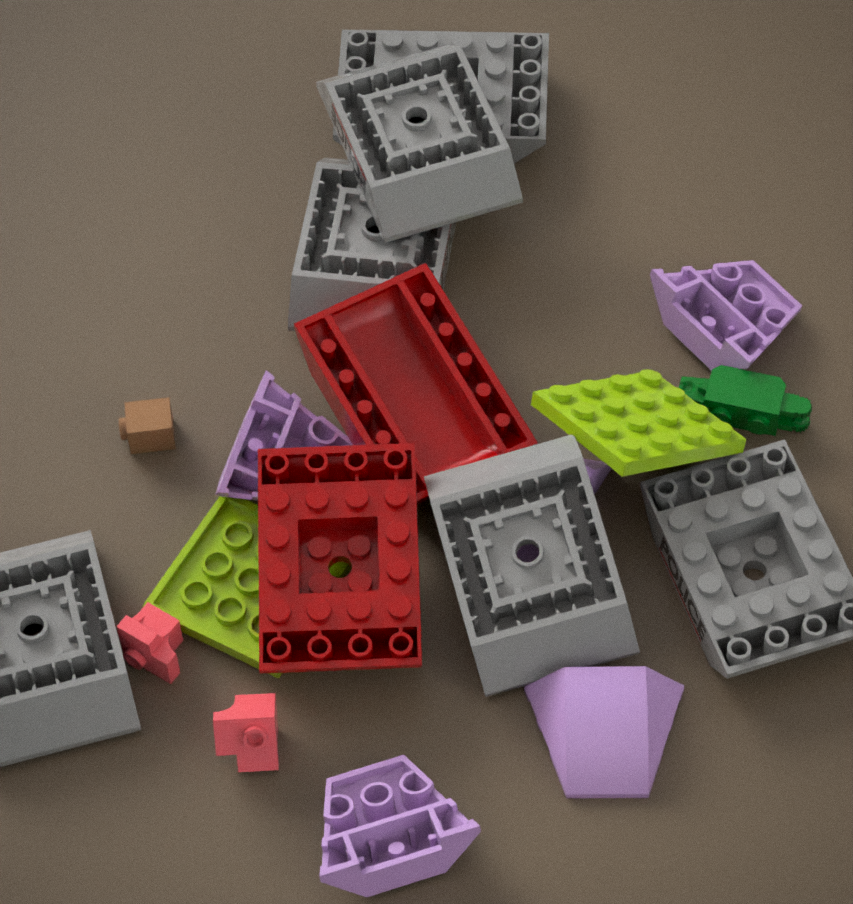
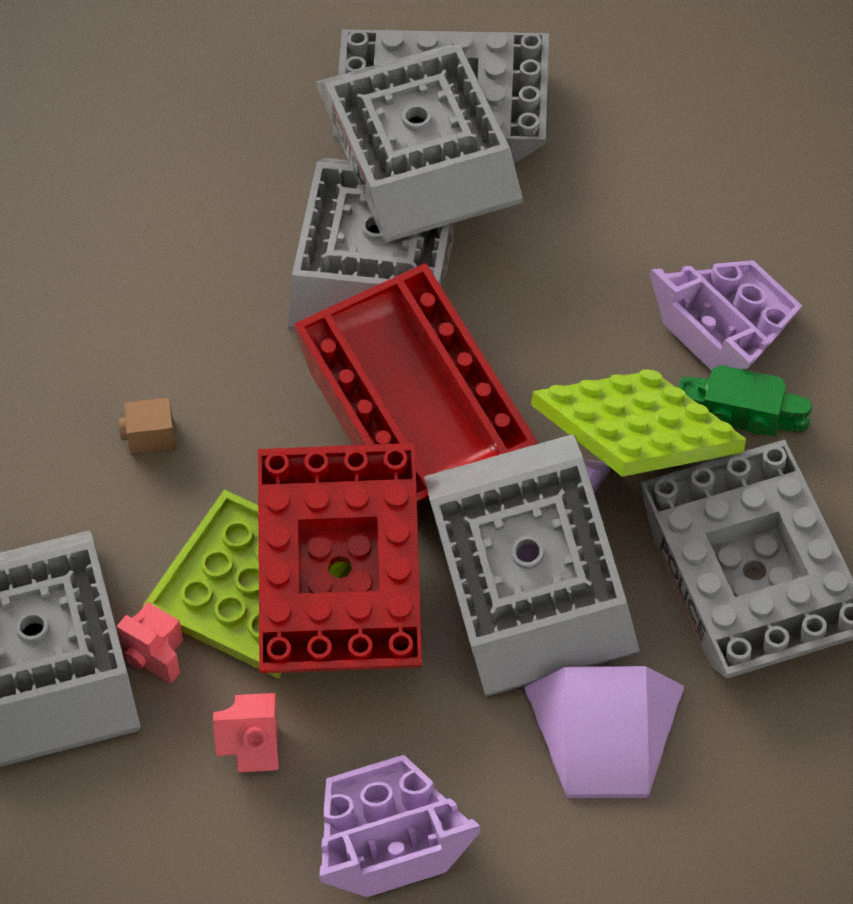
lavender wedge [215,370,353,501] -> none

